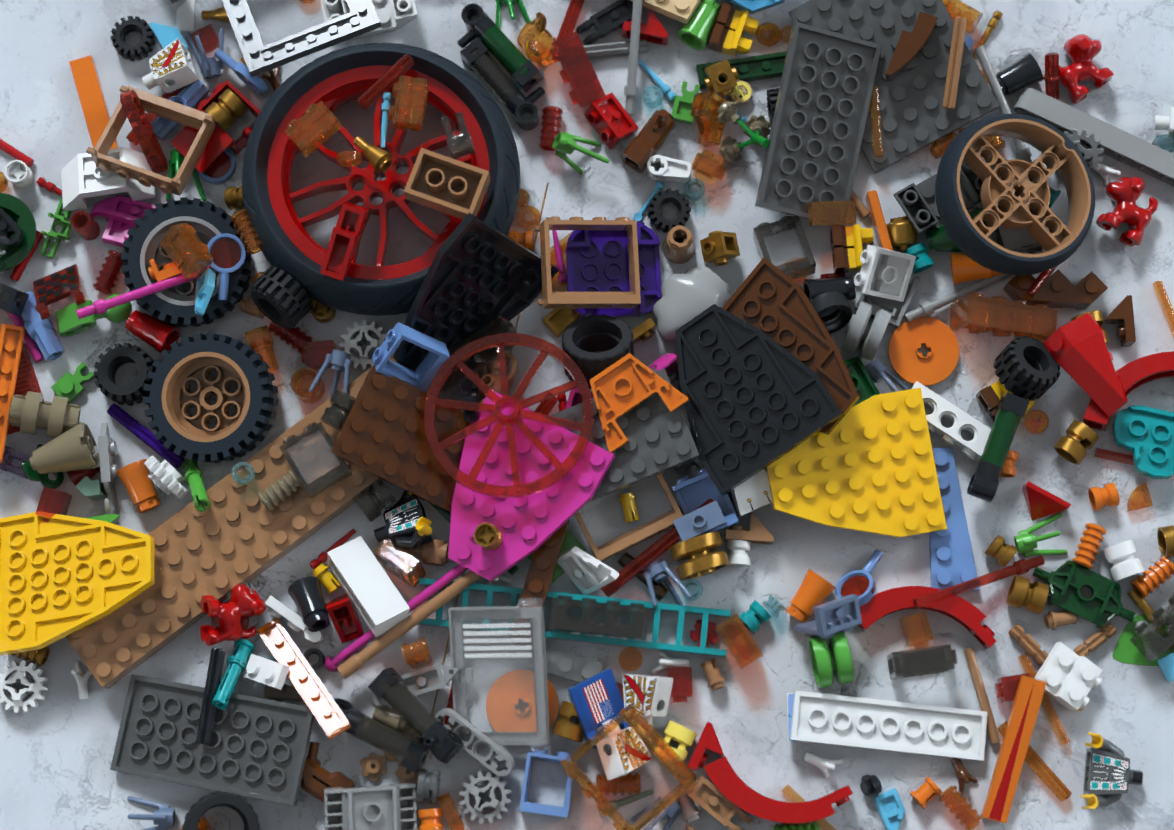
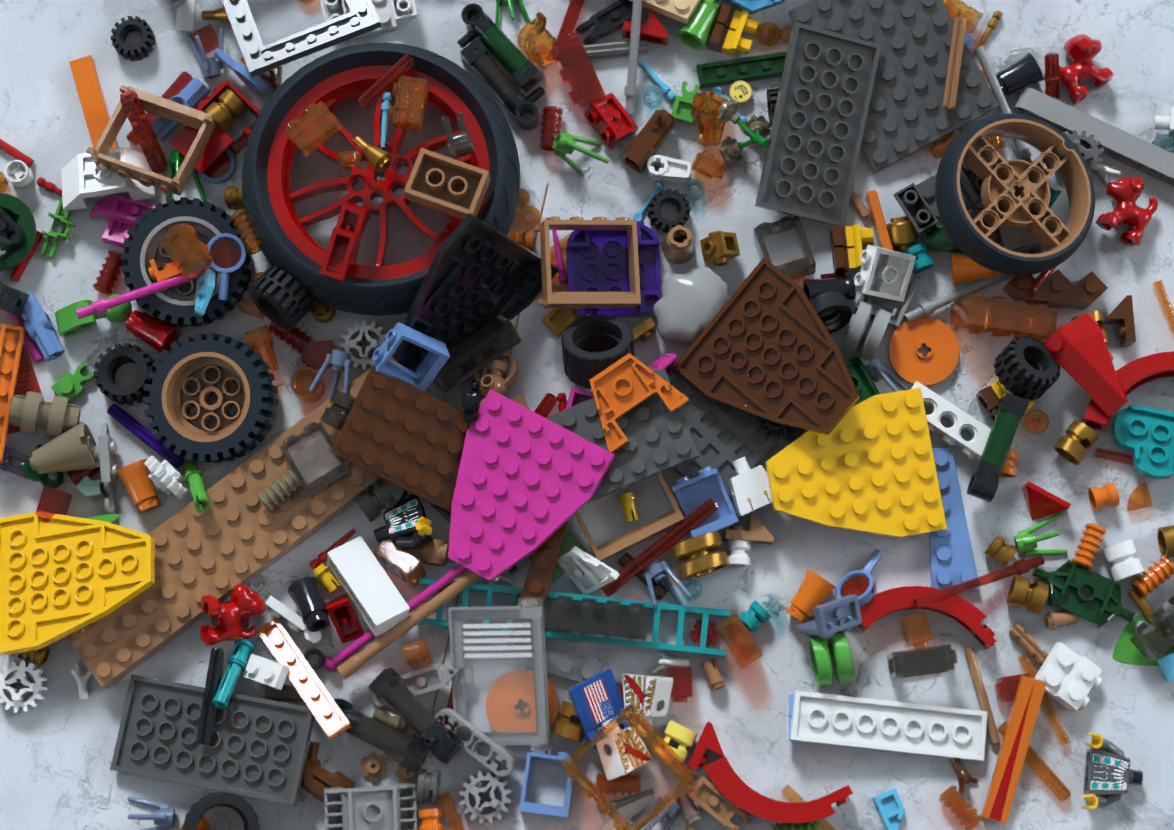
clear red flag [33,264,86,320] -> none
clear red piece [70,210,100,241] -> none
torso [142,38,199,93] -> none
medium azure tile [149,22,190,50] -> none
clear light blue bush [232,462,255,485] -> none
clear red wheel [424,333,594,498] -> none
pearl gold wheel [474,523,503,551] -> none
clear orange plate [619,647,643,672] -> none
sand blue plate [673,500,727,541] -> none
black piece [675,304,844,496] -> none
pearl gold brick [704,59,739,97] -> none
white bar [804,751,844,778] -> none
clear orange tile [808,201,856,226] -> none
black plate [860,774,882,799] -> none
clear orange bar [870,86,883,157] -> none
reddish brown slope [886,11,938,80] -> none
orange bush [909,777,942,809] -> none
medium nougat axle [1073,623,1117,657] -> none

